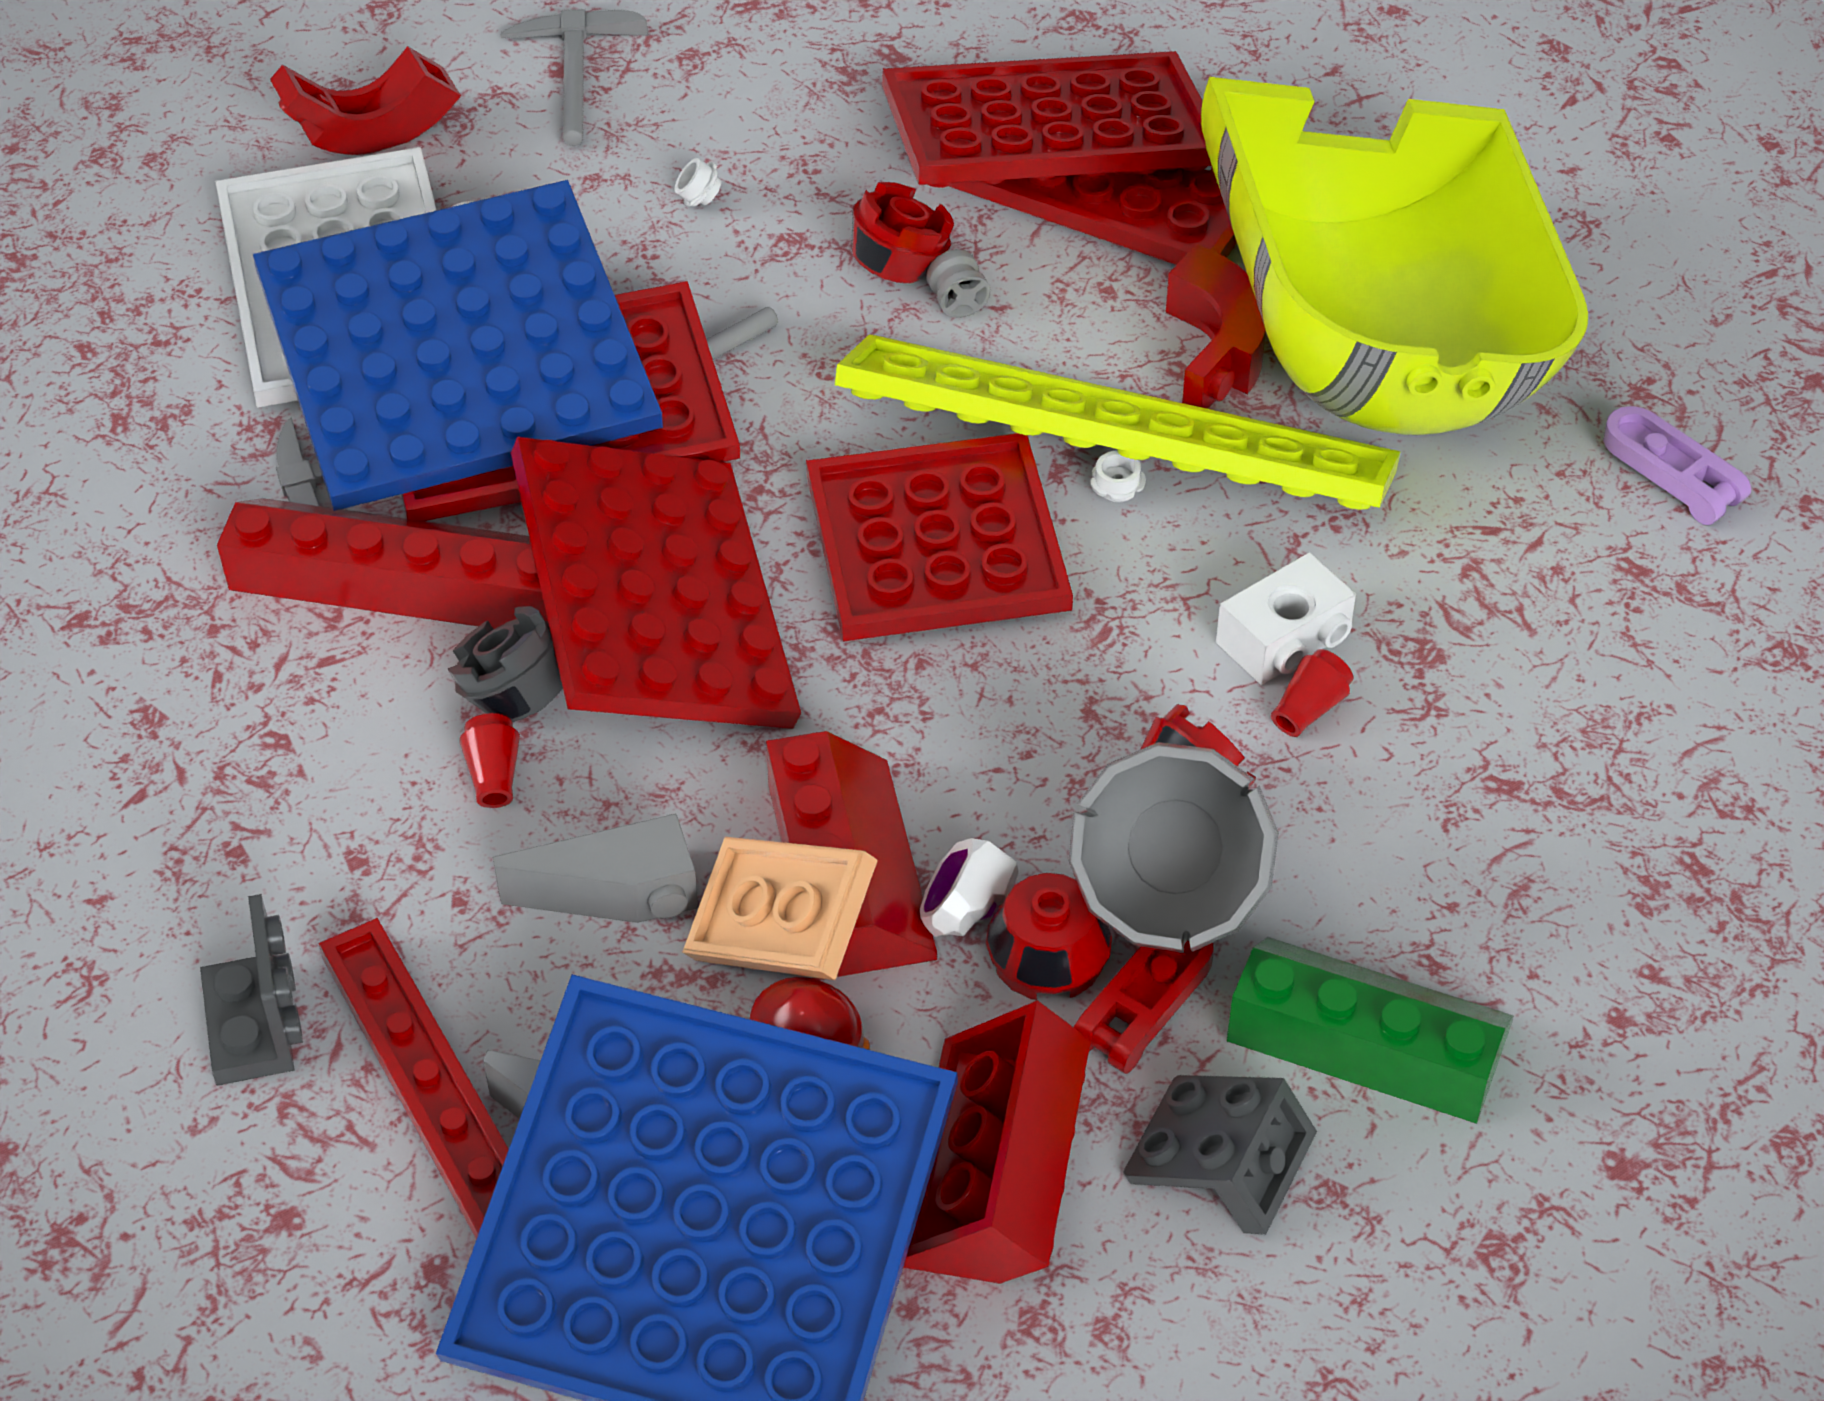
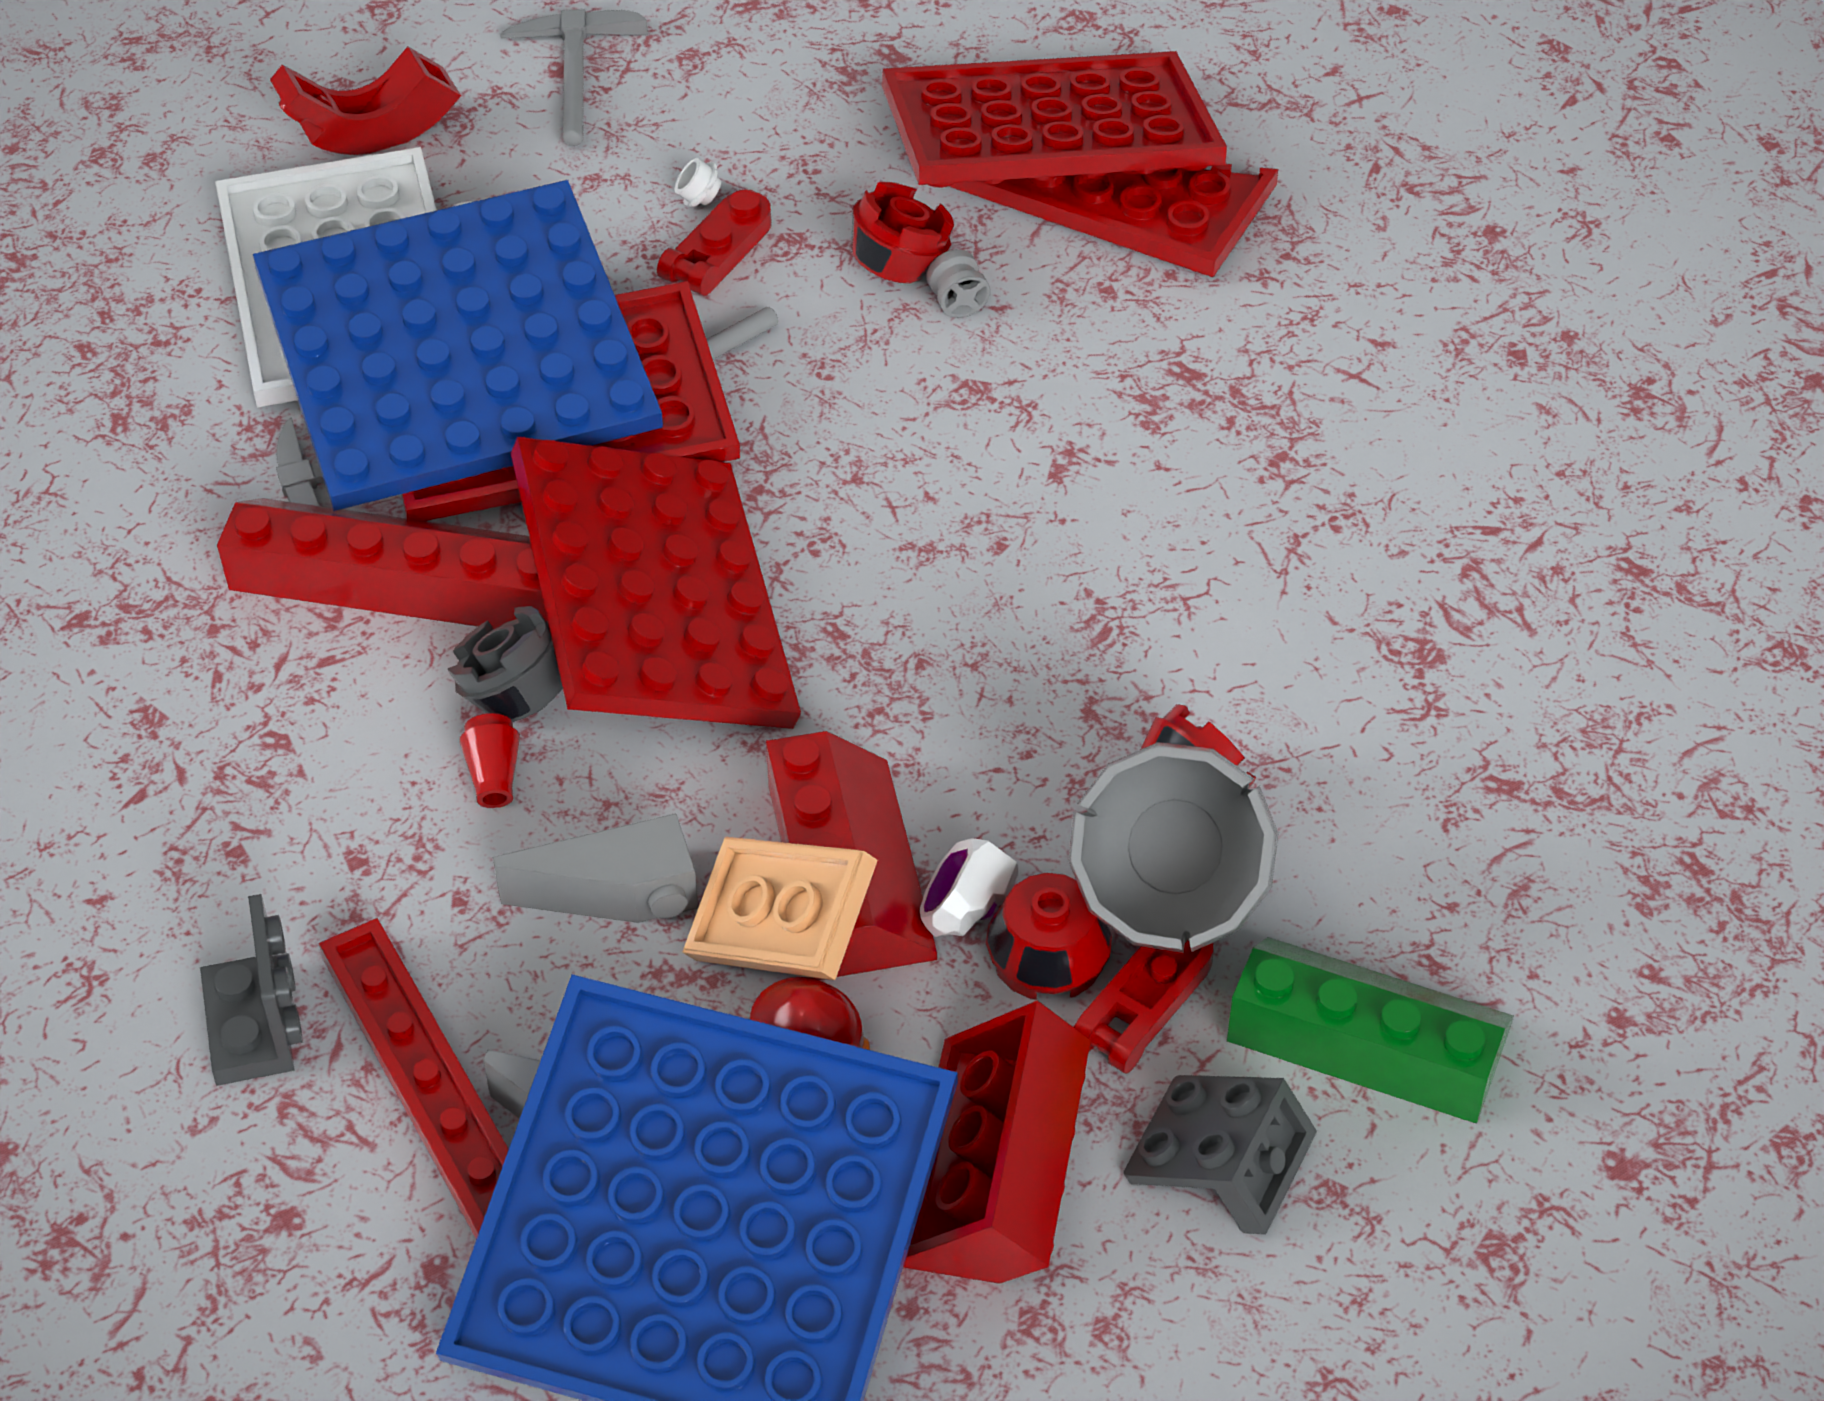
red plate [806,433,1073,642] -> none
neon yellow plate [834,334,1401,510] -> none
white plate [1090,451,1146,502] -> none
red arch [1166,244,1266,409] -> none
neon yellow cylinder [1201,77,1588,435] -> none
white brick [1216,552,1356,685] -> none
red cone [1271,649,1354,737] -> none
lavender plate [1603,406,1751,525] -> none
none -> red plate [657,189,772,296]

